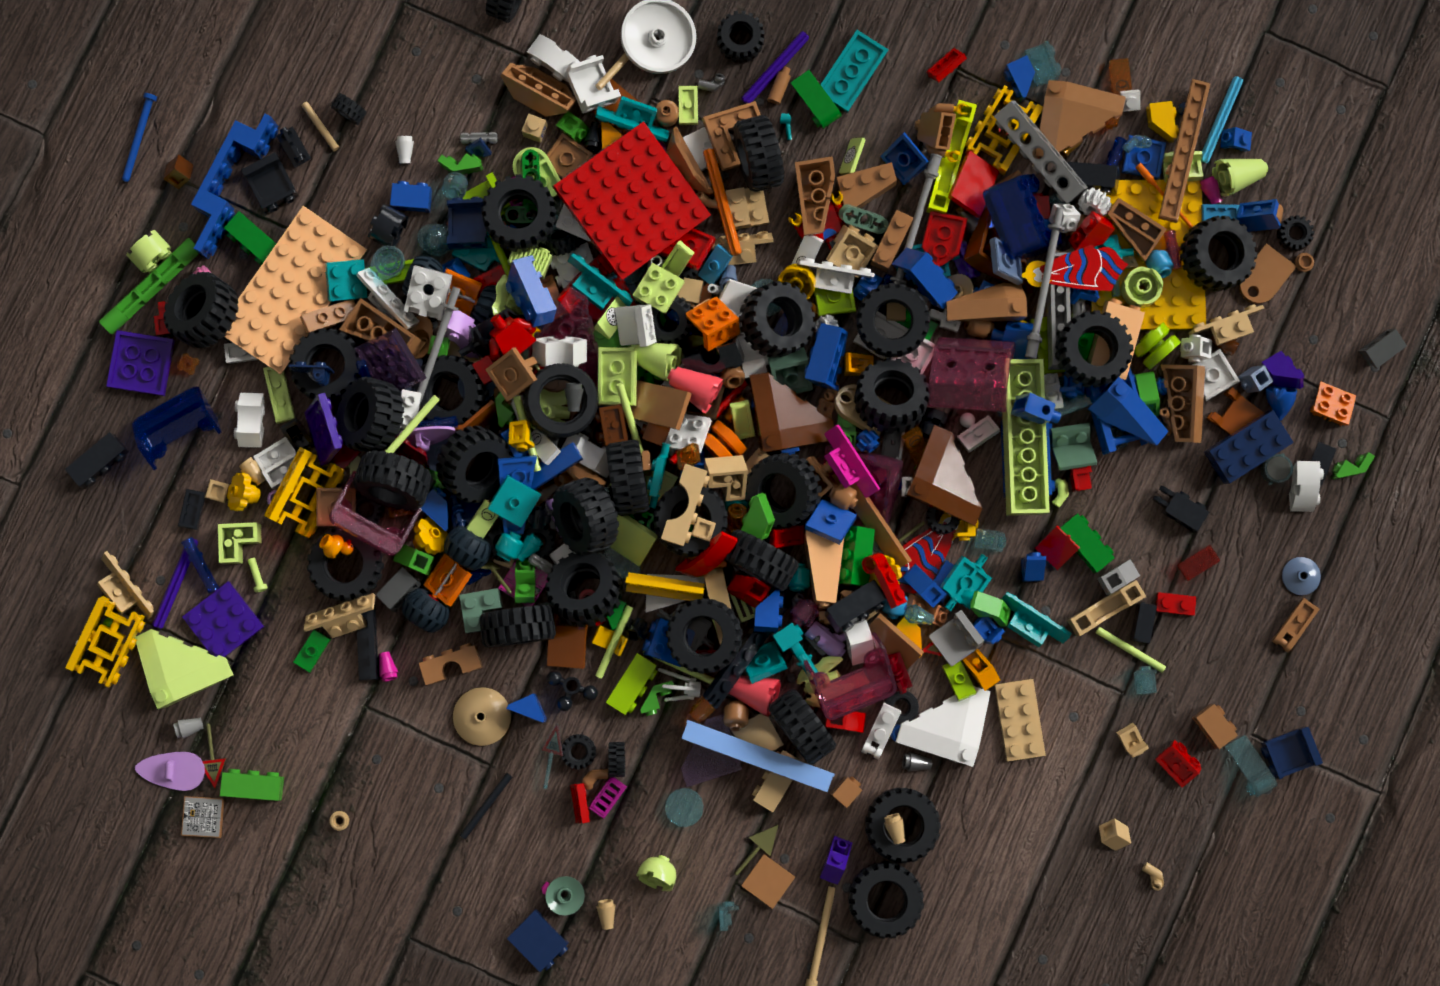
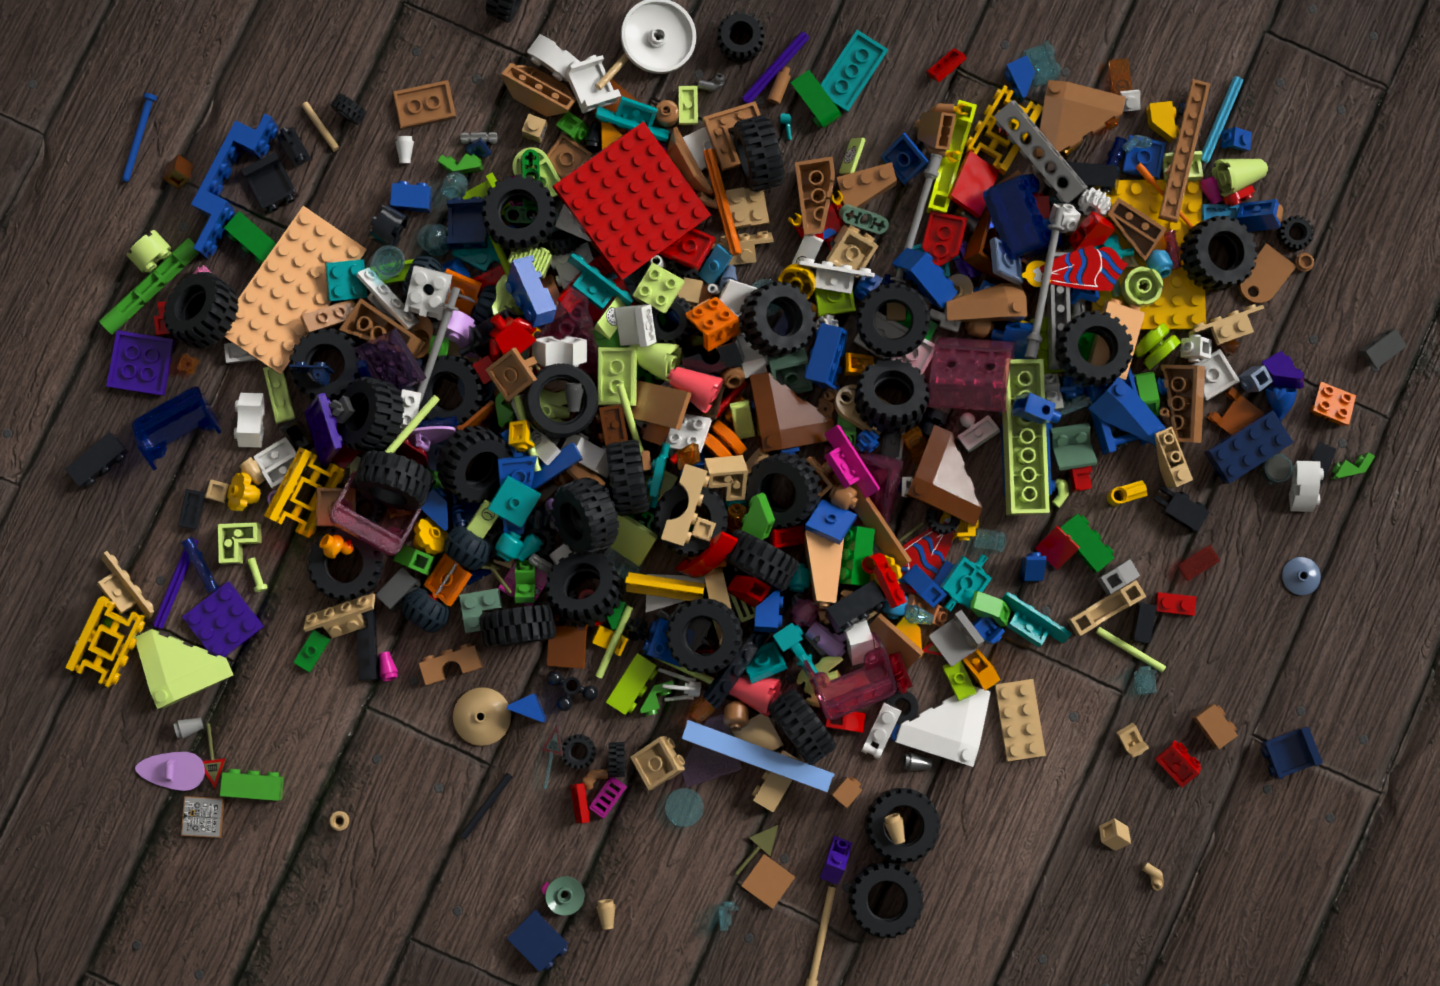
yellowish green cylinder [636,855,676,891] -> none
yellowish green tile [661,241,695,277] -> none
medium nougat arch [870,210,913,273] -> none
clear light blue door [1226,735,1278,797] -> none
medium nougat plate [1272,598,1319,653] -> none
none -> dark grey tile [329,396,355,424]
none -> medium nougat tile [393,80,456,129]
none -> tan plate [630,736,685,790]
none -> yellow piece [1107,480,1148,506]
none -> tan slope [1154,426,1193,488]
none -> red plate [1222,185,1255,207]

